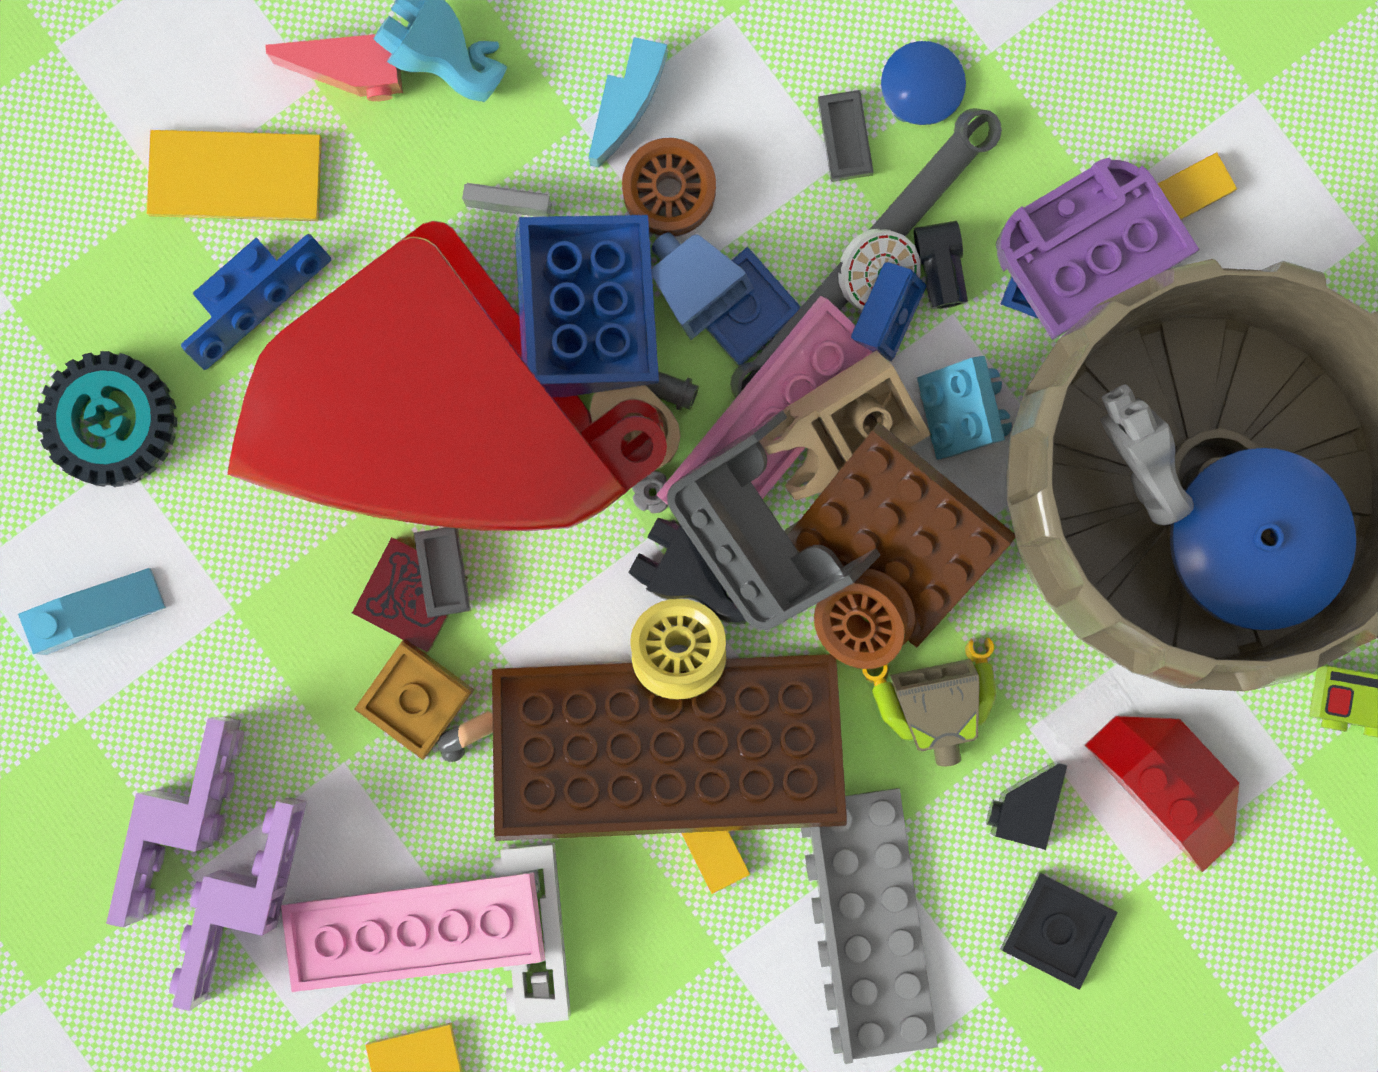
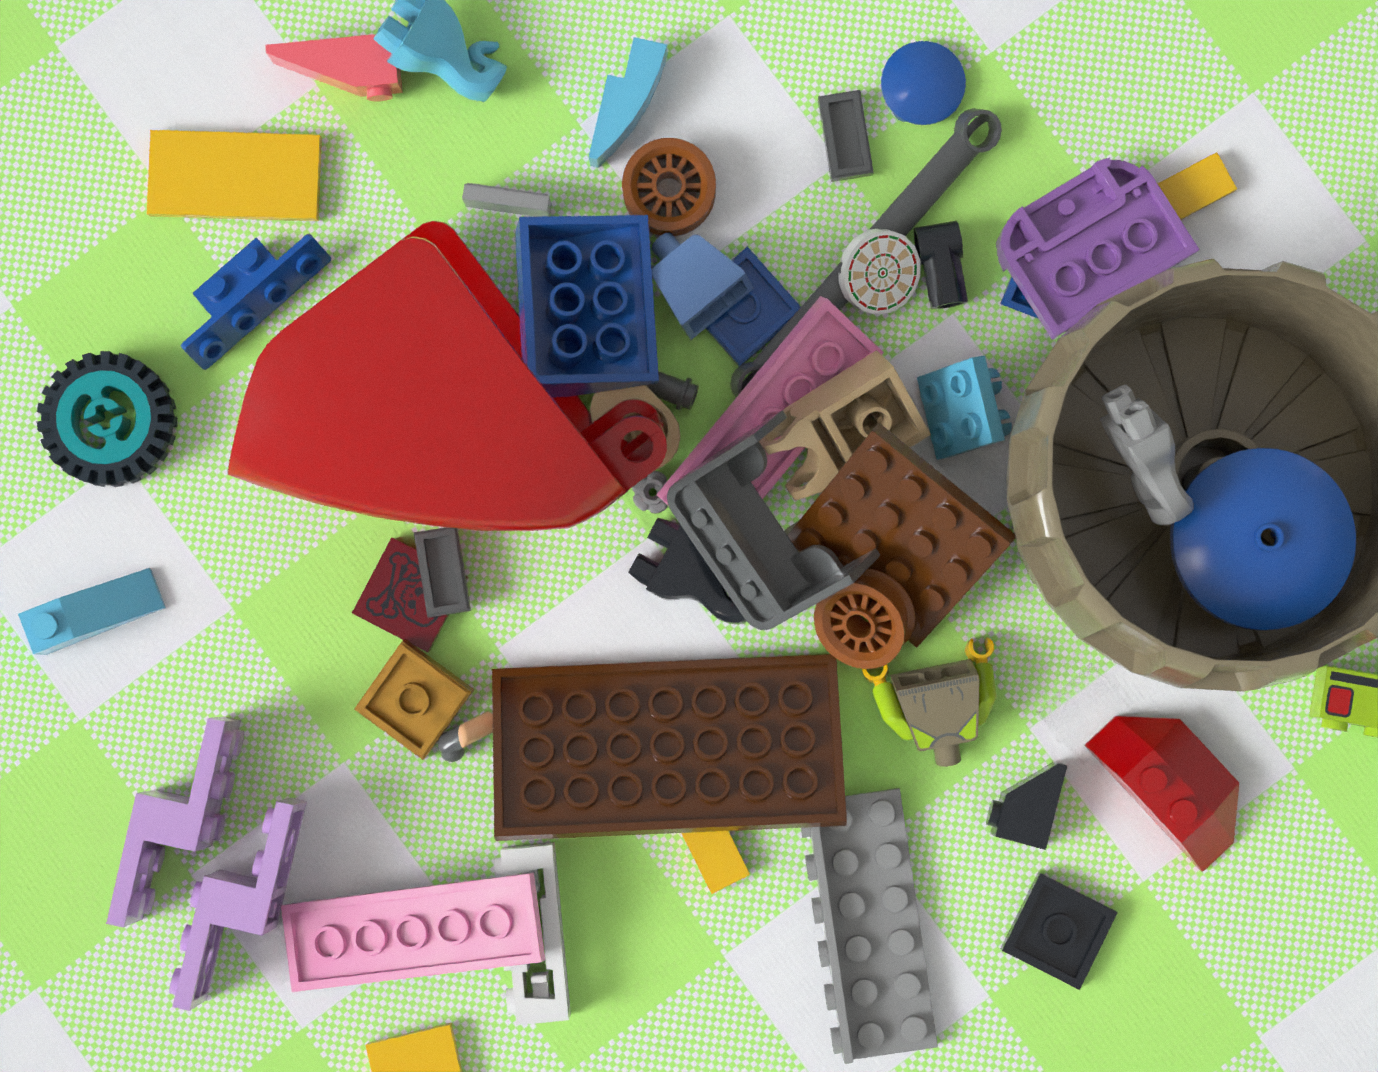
light yellow wheel [630,599,726,699] -> none
blue slope [851,262,927,362] -> none

